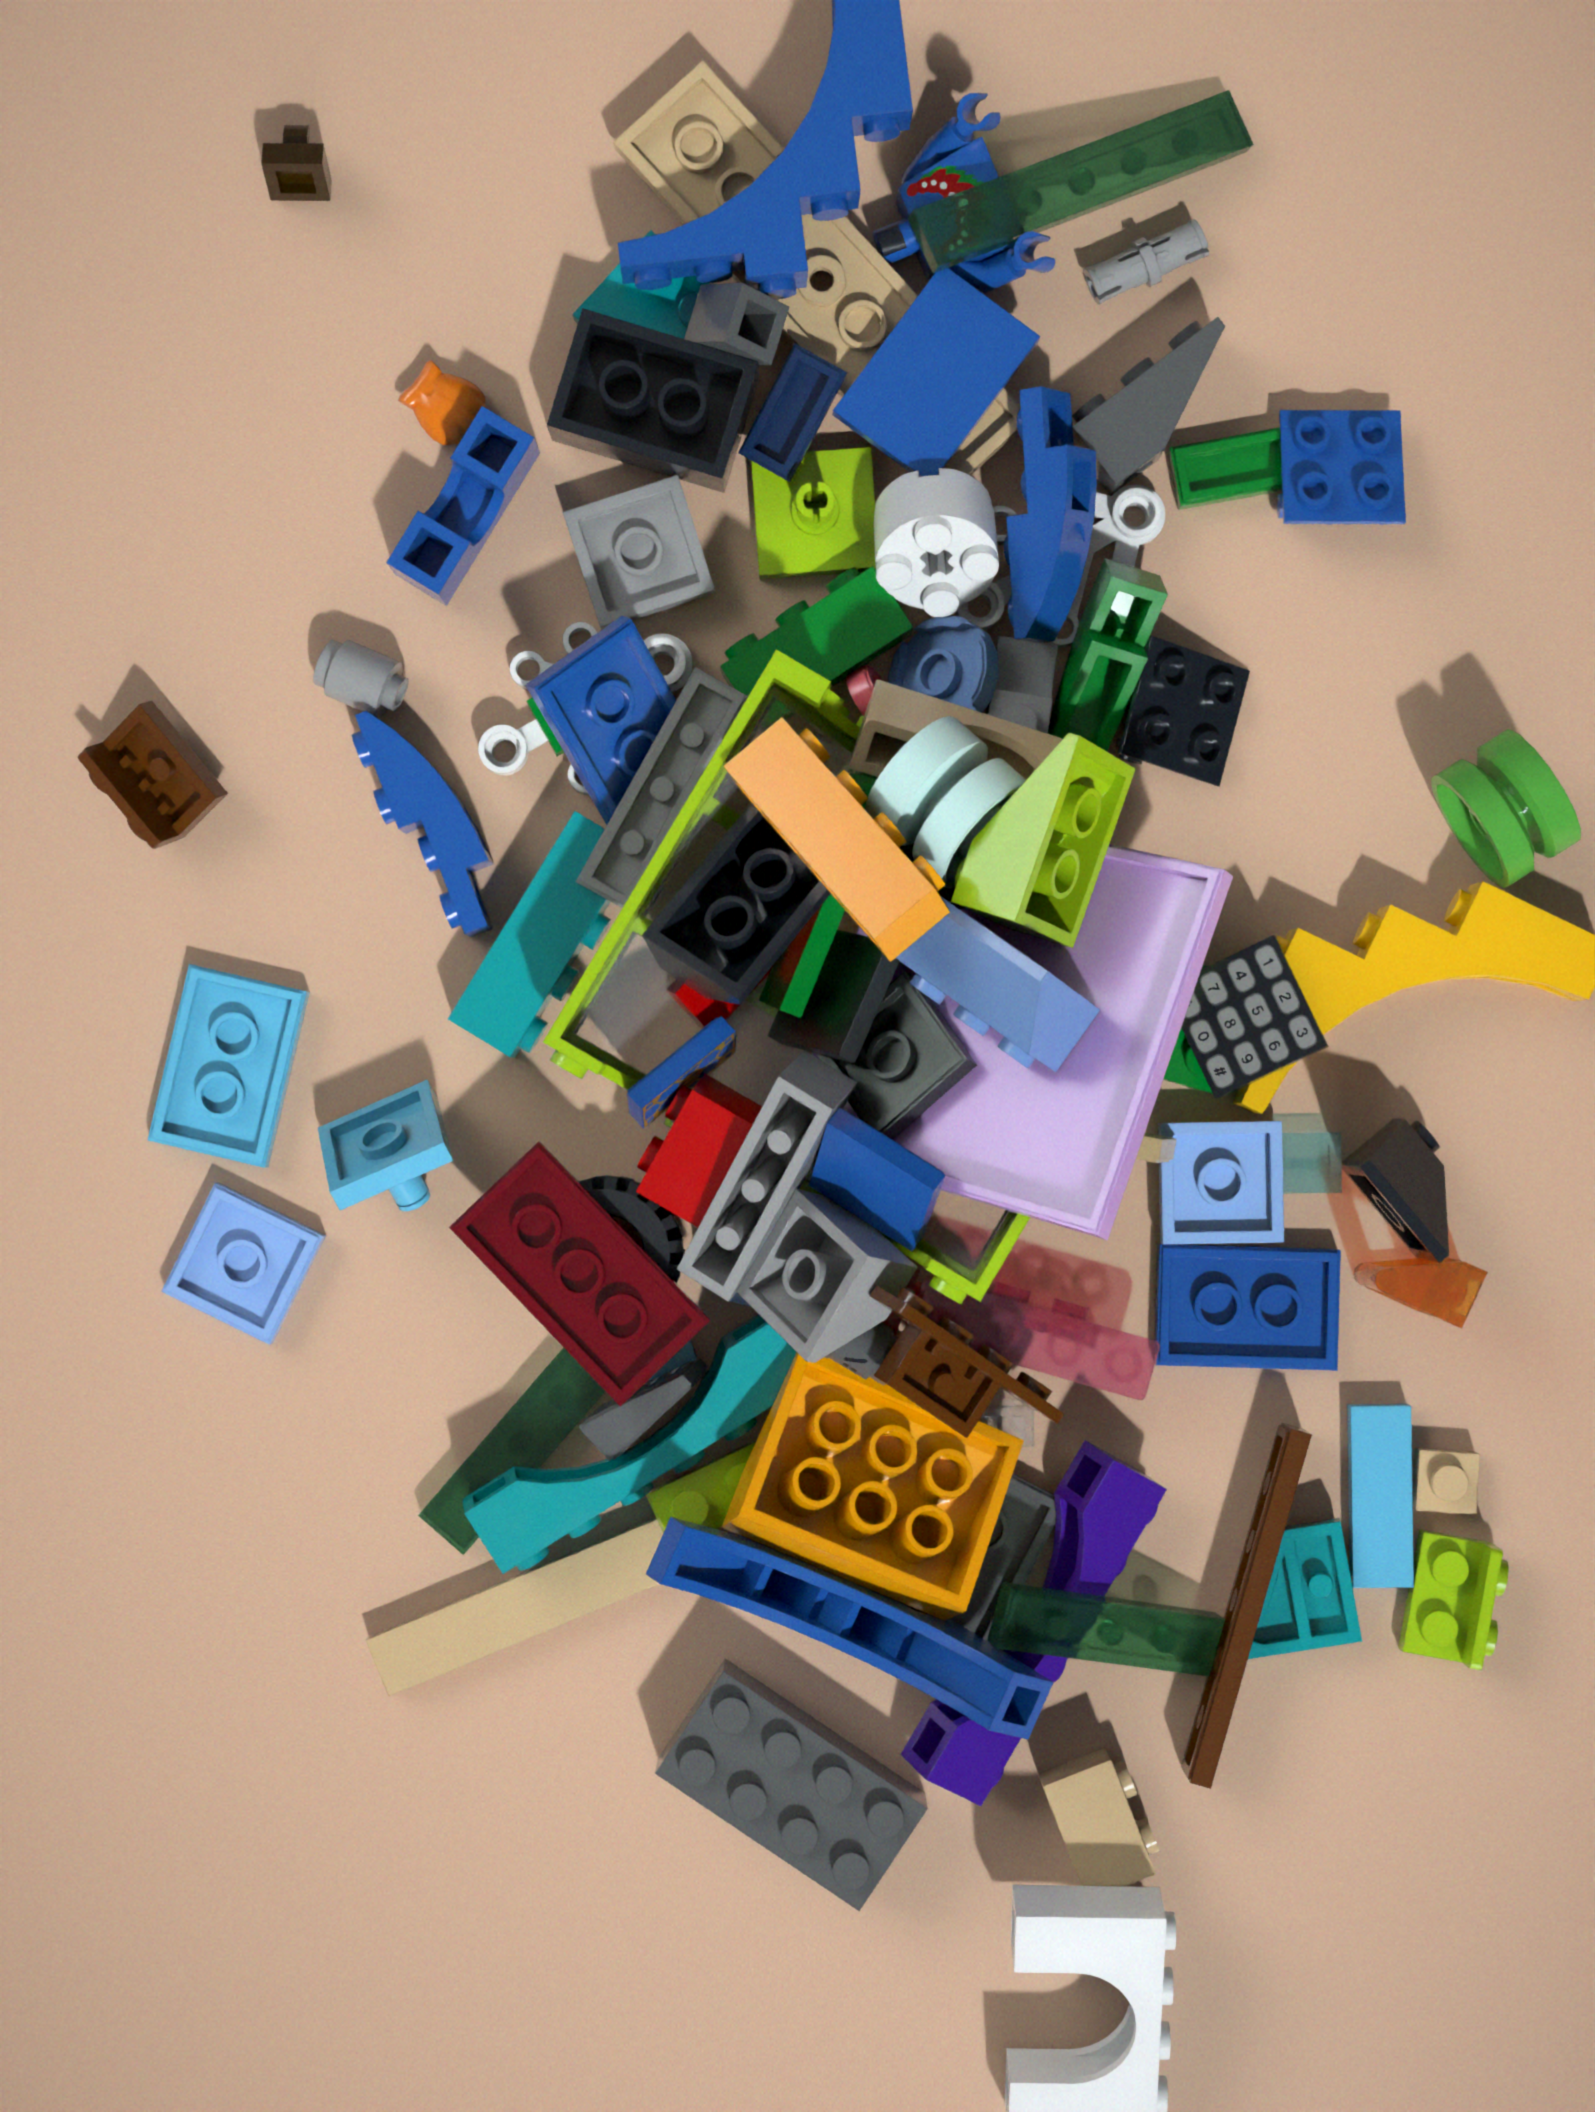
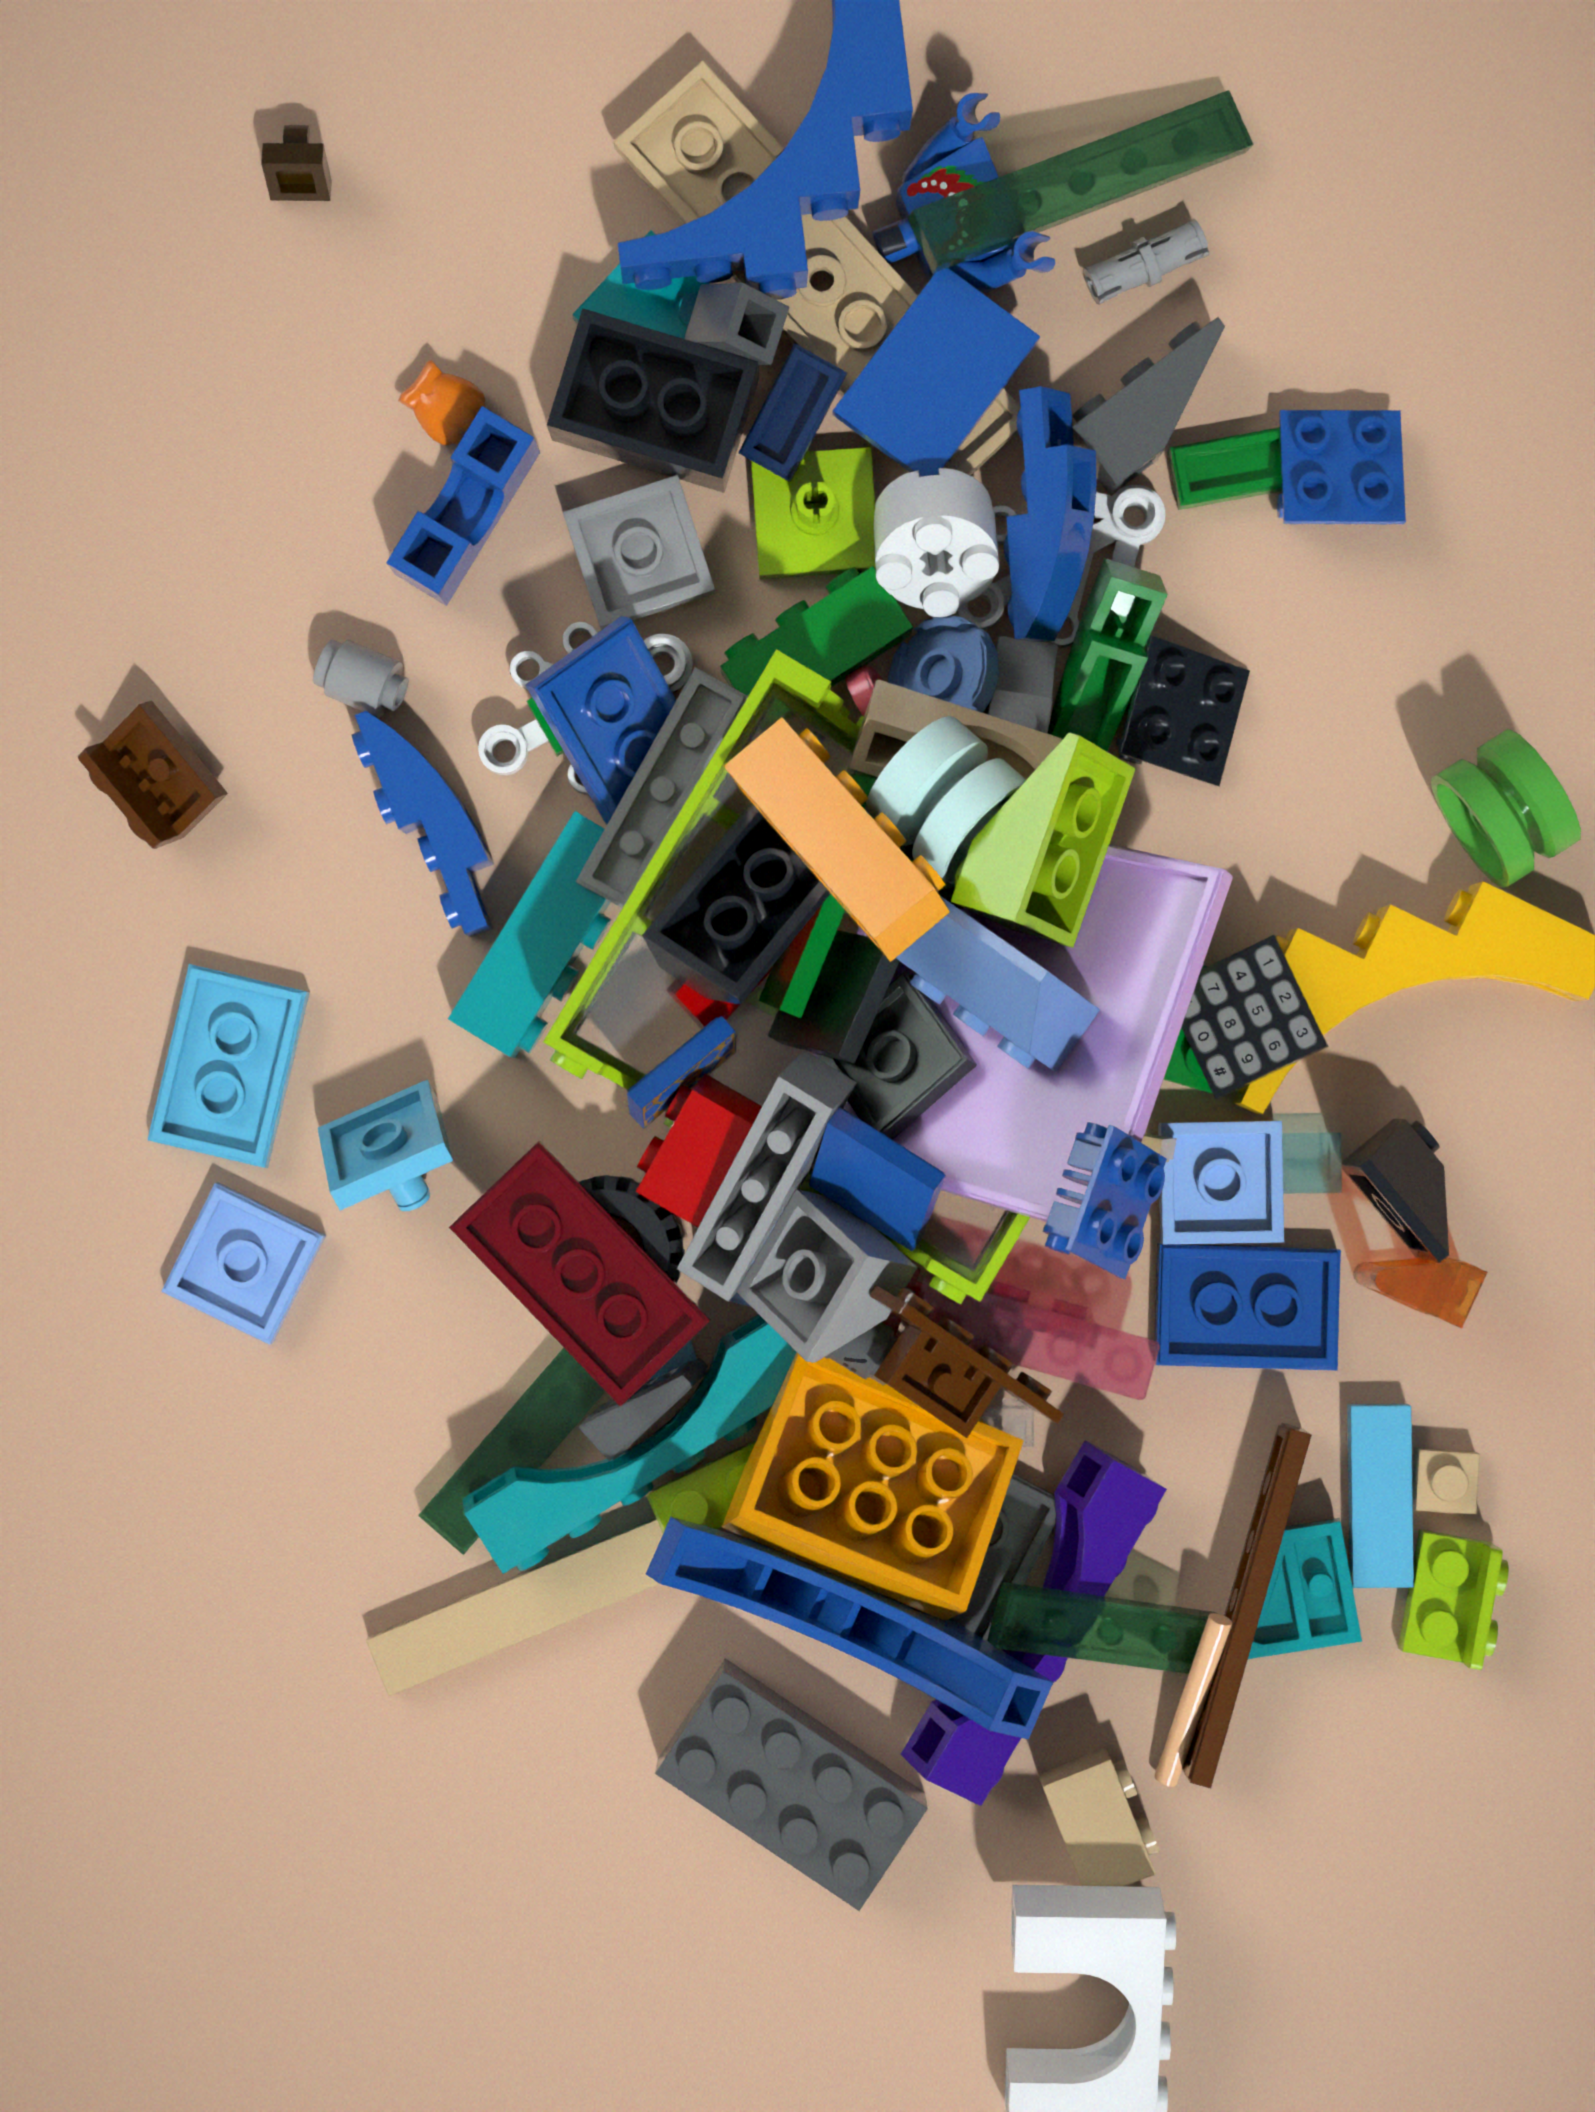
none -> blue hinge [1043,1122,1167,1280]
none -> light nougat bar [1154,1613,1232,1787]

